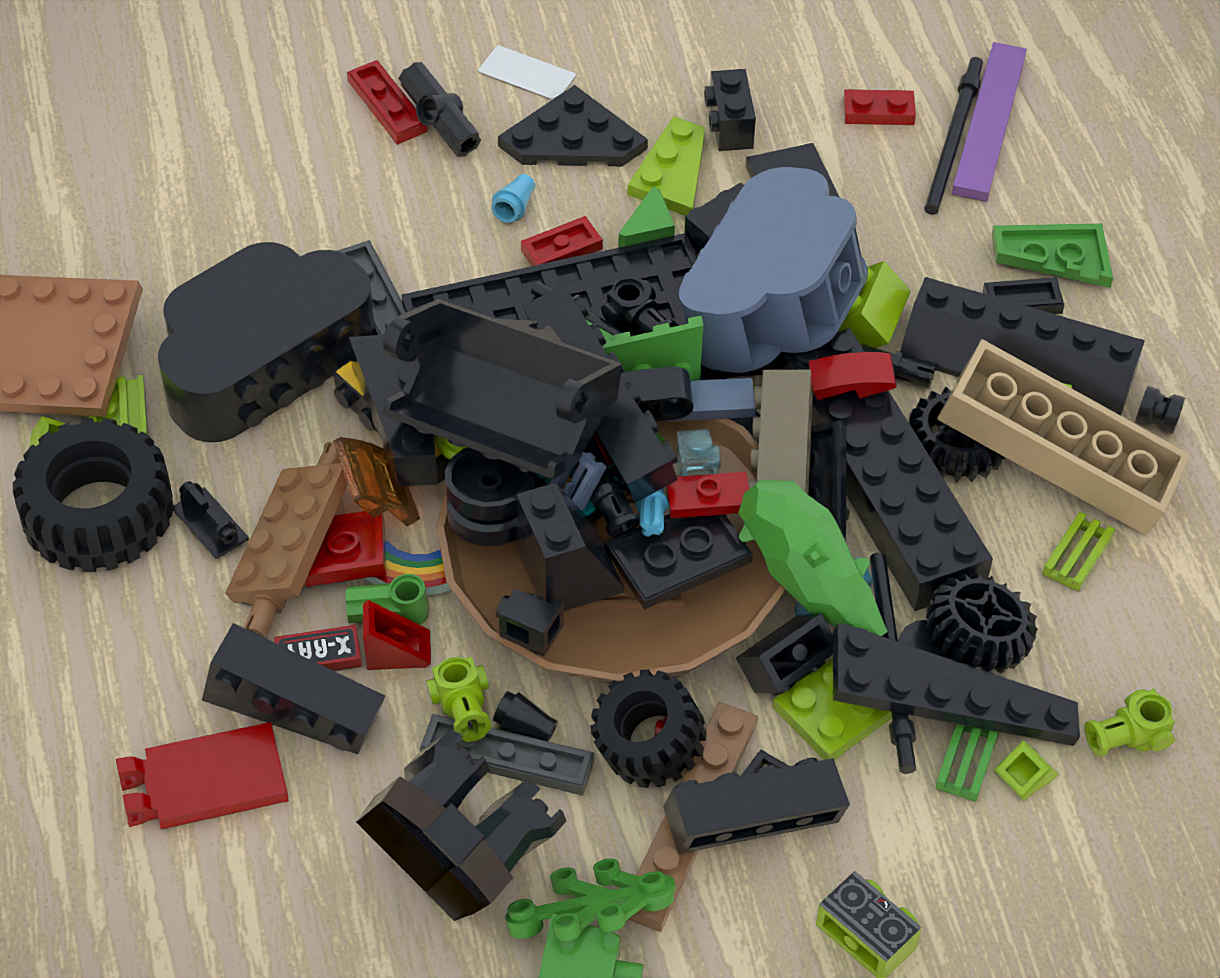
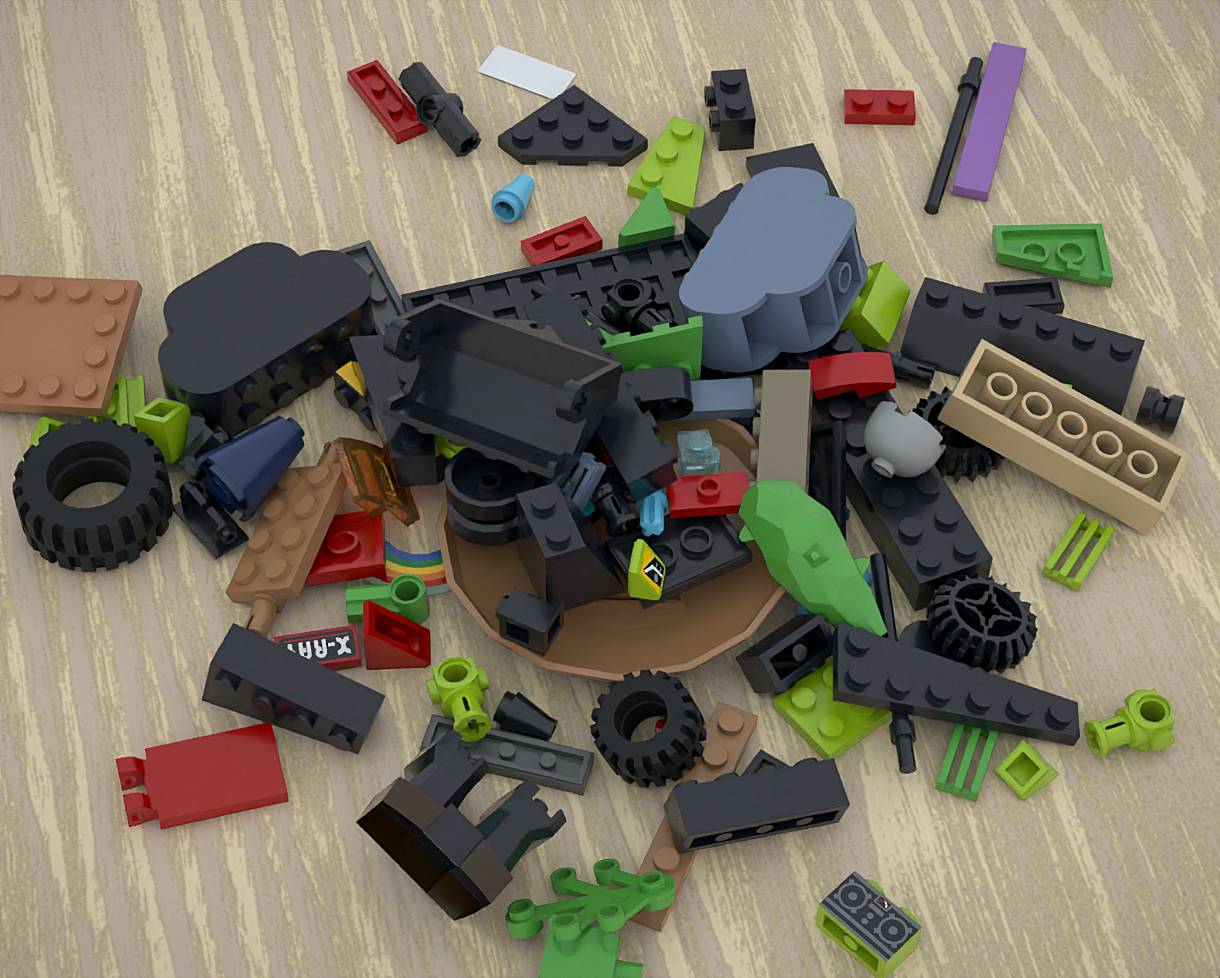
none -> lime brick [133,397,191,463]
none -> black rock [177,411,233,483]
none -> dark blue cone [193,416,305,522]
none -> lime slope [628,539,665,600]
none -> light grey cylinder [863,401,946,478]

